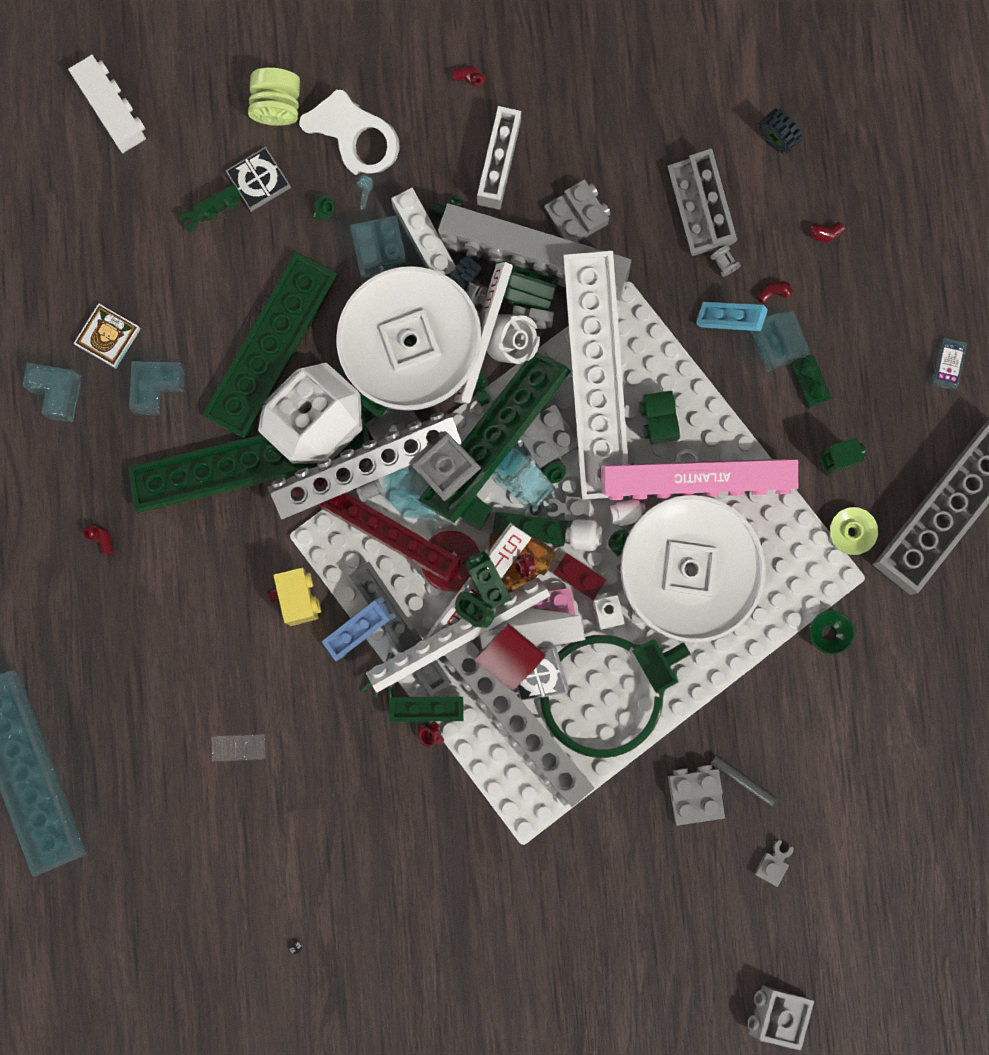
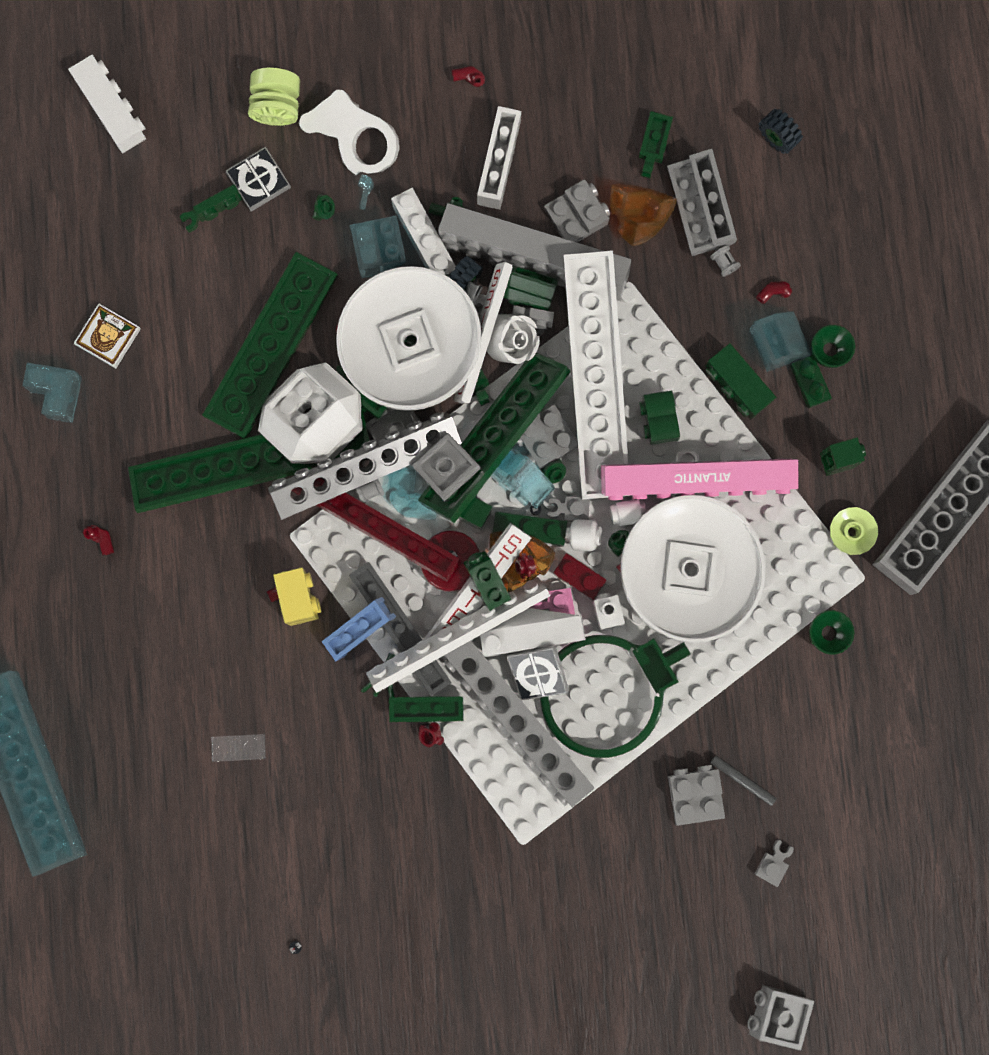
clear light blue brick [129,361,185,415] -> none
dark green plate [455,592,494,628] -> none
dark red slope [474,623,546,691] -> none
medium azure plate [696,302,768,331] -> none
dark red arm [809,222,845,243] -> none
tile [932,338,967,390] -> none
none -> clear orange brick [610,184,677,246]
none -> dark green plate [639,111,673,179]
none -> dark green brick [705,343,777,420]
none -> dark green piece [811,325,855,368]

